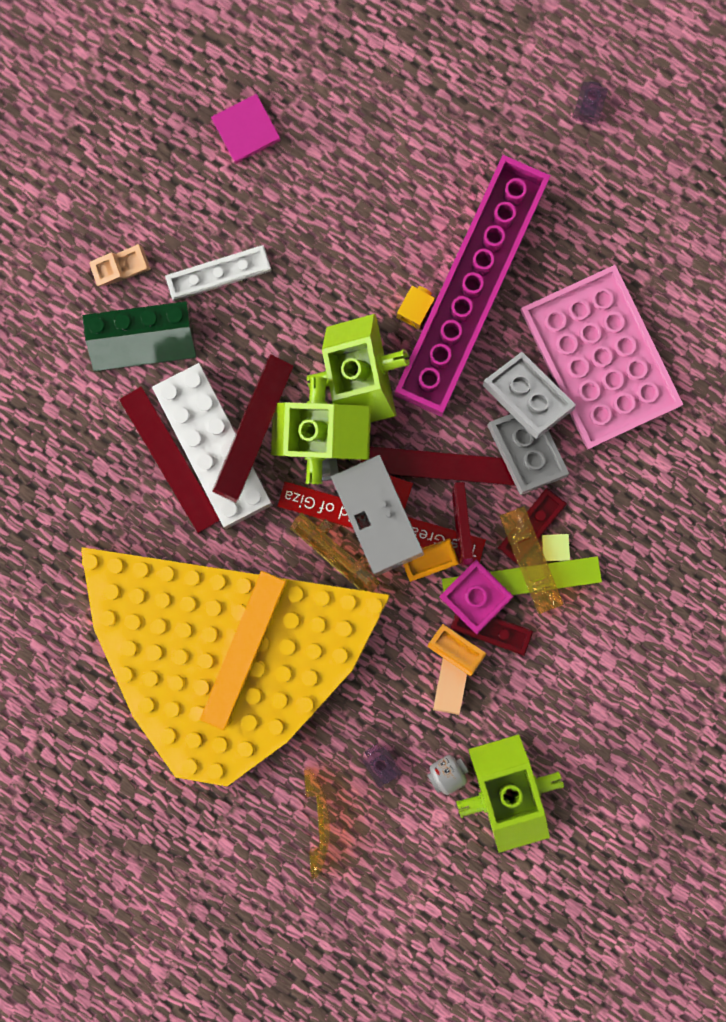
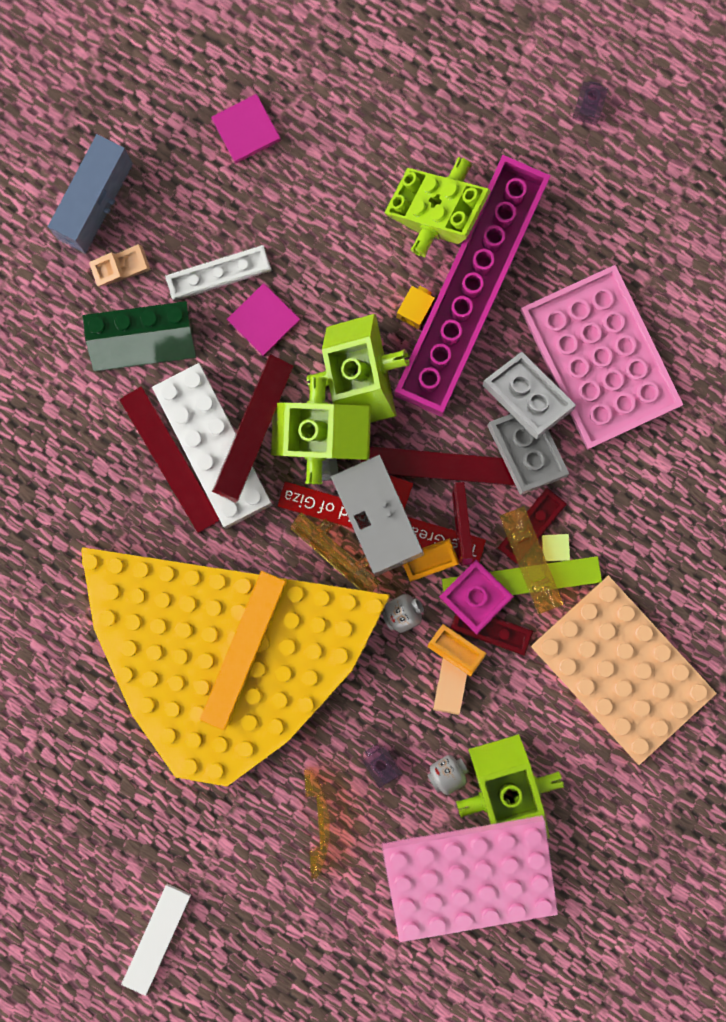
none -> sand blue brick [48,134,133,254]
none -> white tile [121,884,191,996]
none -> dark pink tile [227,283,300,357]
none -> bright pink plate [382,816,558,942]
none -> light grey head [383,594,424,633]
none -> lime slope [384,157,491,257]
none -> light nougat plate [530,575,717,765]

